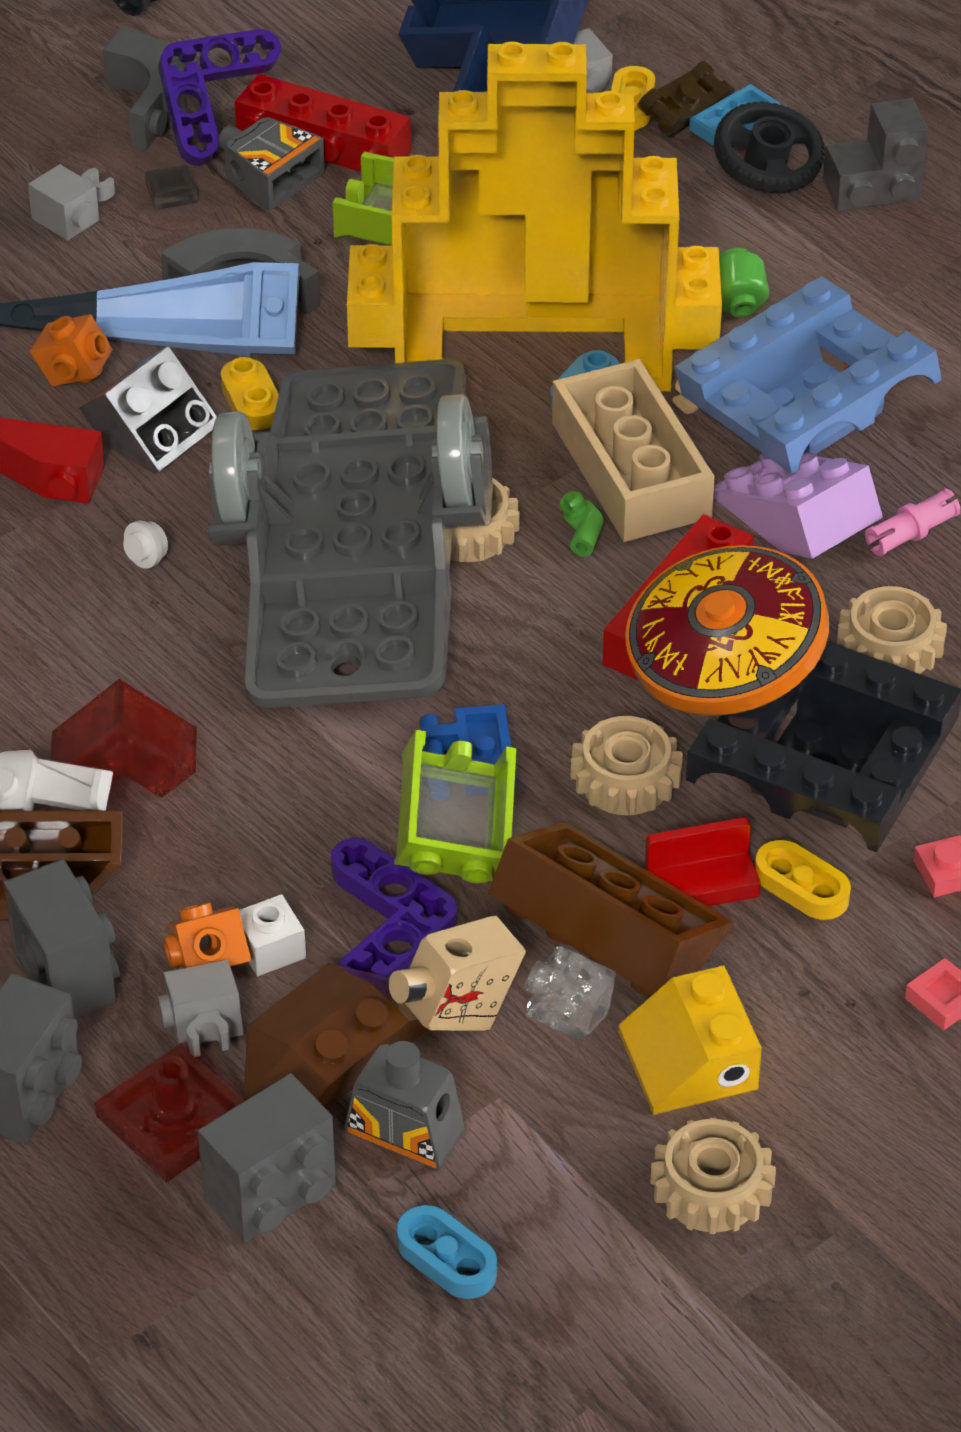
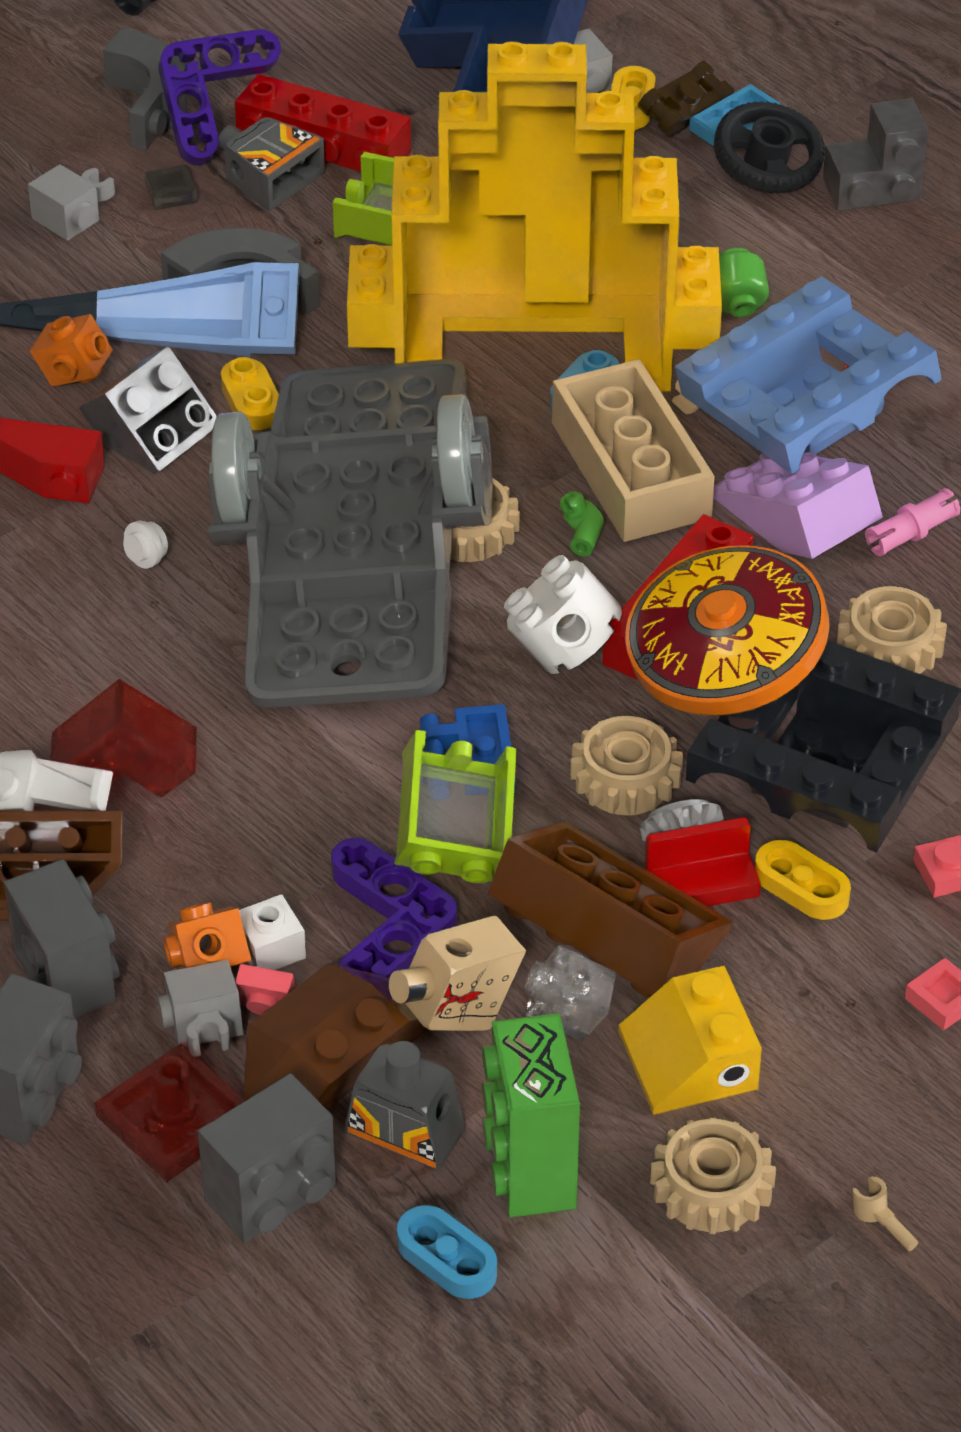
none -> coral plate [235,964,297,1015]
none -> bright green brick [482,1013,580,1218]
none -> white brick [504,555,622,674]
none -> light grey gear [639,799,724,842]
none -> tan hand [853,1176,919,1252]

